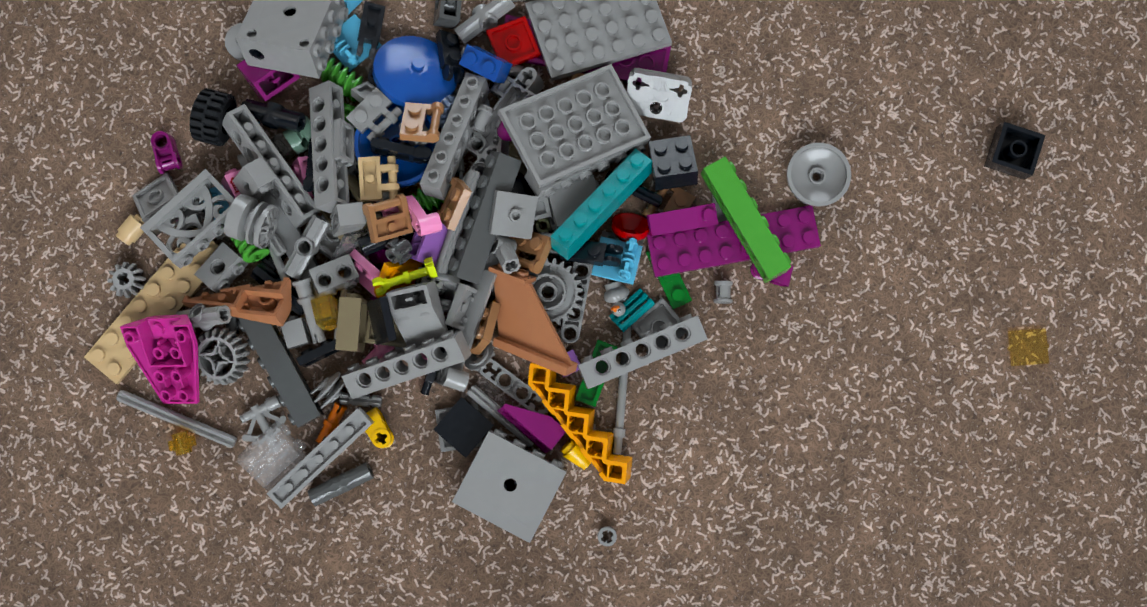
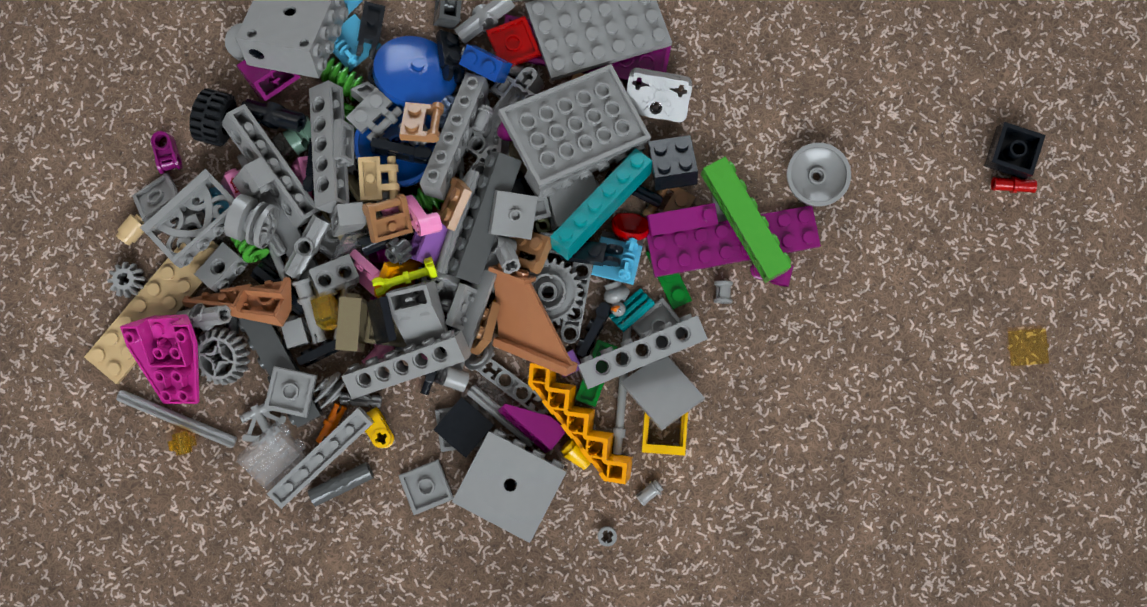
none -> light grey plate [264,366,318,418]
none -> light grey tile [398,459,454,515]
none -> black hinge [576,301,611,358]
none -> light grey piece [621,356,705,431]
none -> light grey pin [635,479,664,506]
none -> yellow window [641,411,688,456]
none -> red pin [991,177,1037,193]

